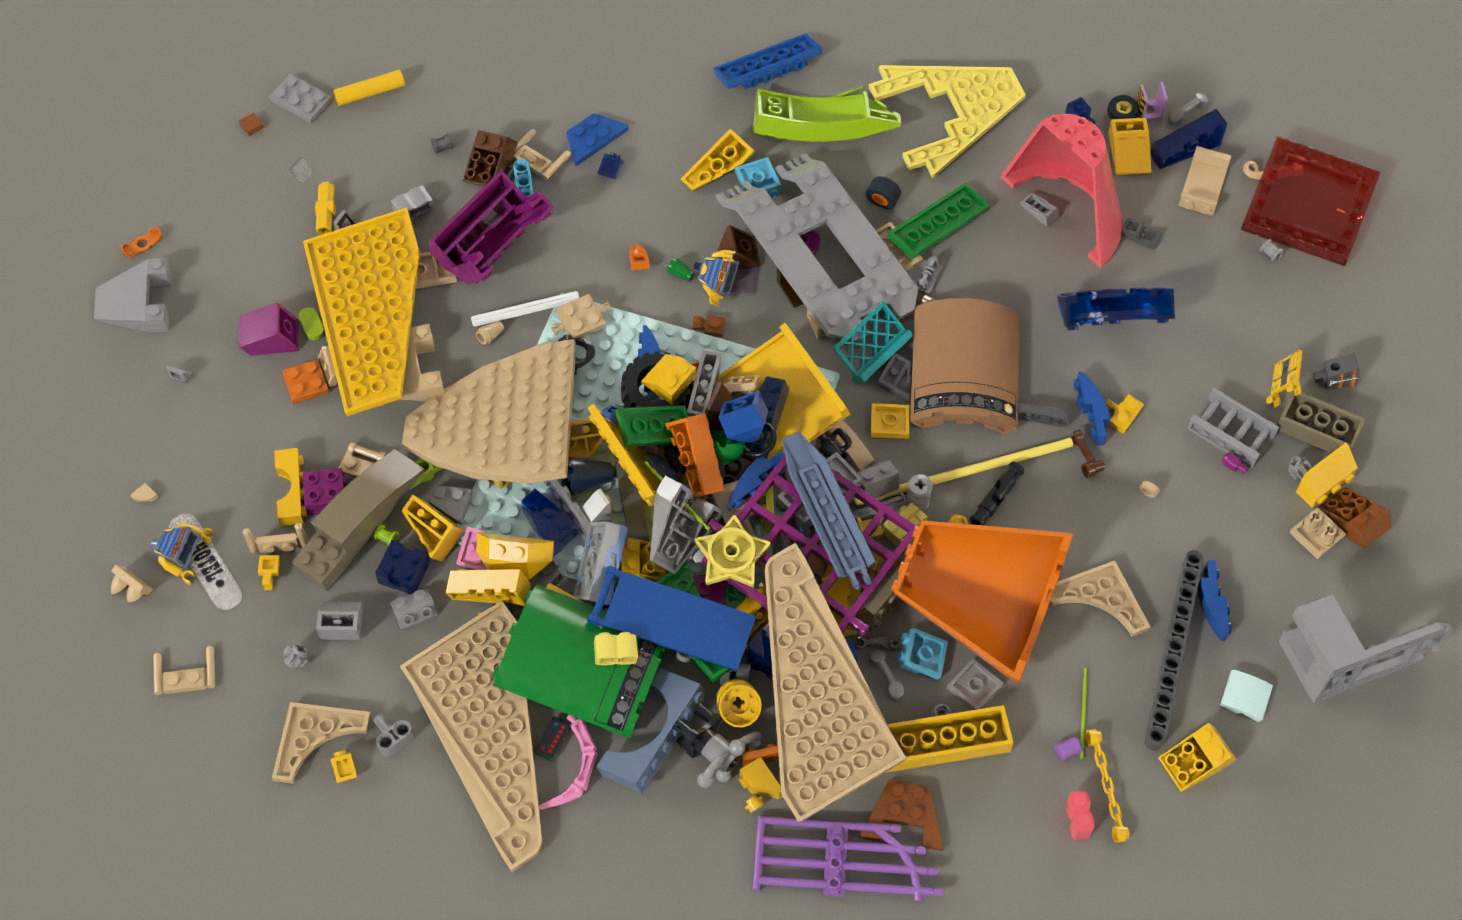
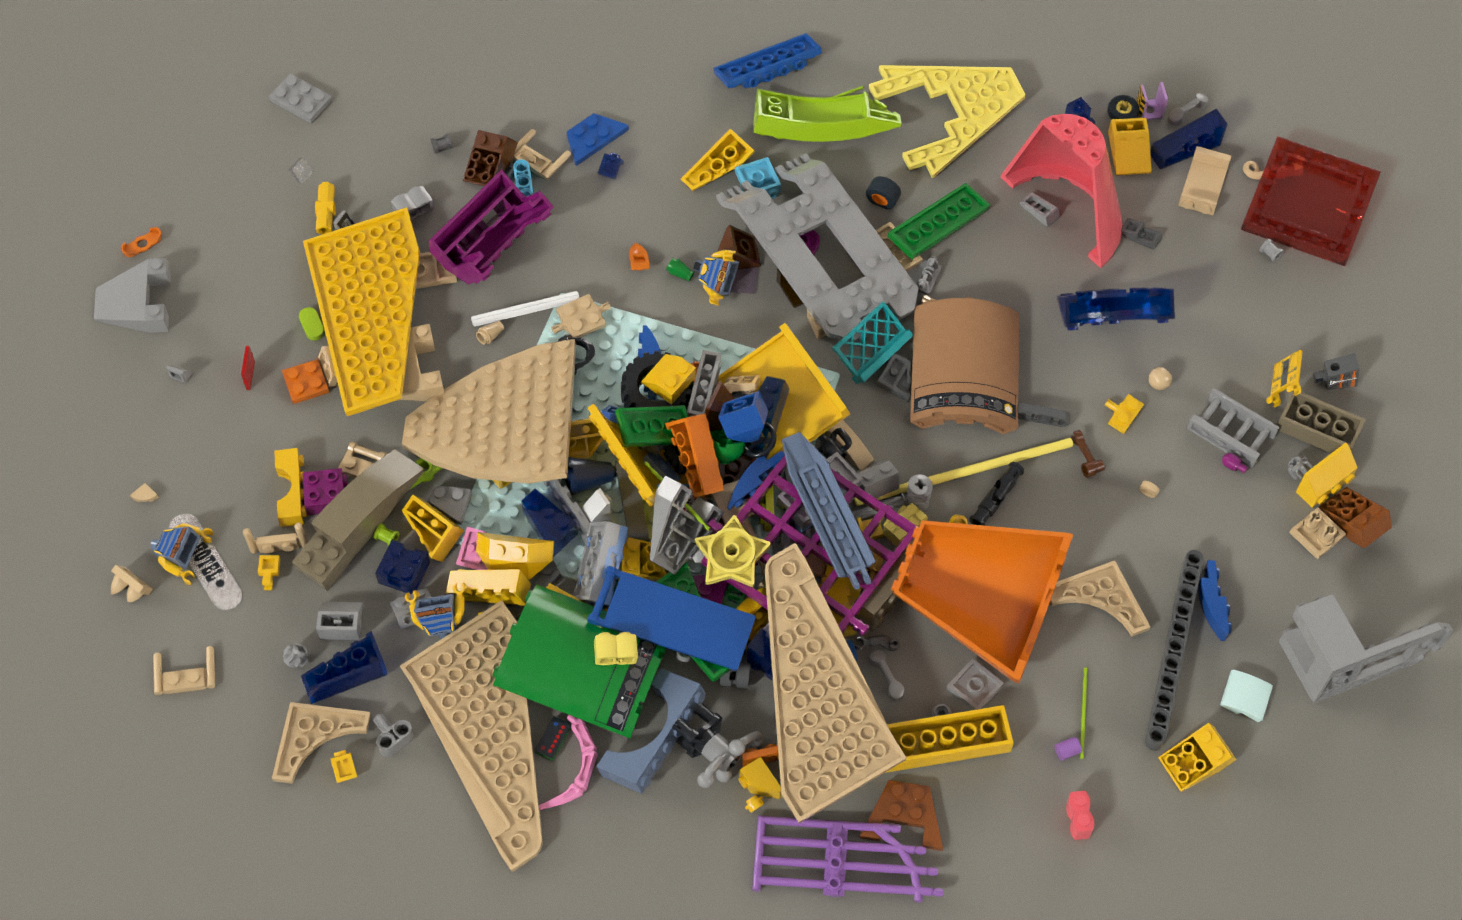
magenta slope [238,302,299,355] -> none
dark orange tile [239,112,264,136] -> none
yellow brick [333,70,405,107] -> none
dark orange plate [692,315,725,337] -> none
yellow wheel [716,679,762,727] -> none
yellow plate [871,403,909,439] -> none
medium azure plate [896,628,948,680] -> none
blue slope [1074,371,1111,446] -> none
yellow piece [1085,729,1129,843] -> none
none -> red piece [241,346,255,390]
none -> clear blue wedge [301,631,388,704]
none -> torso [405,583,467,640]
none -> tan piece [1148,367,1172,390]

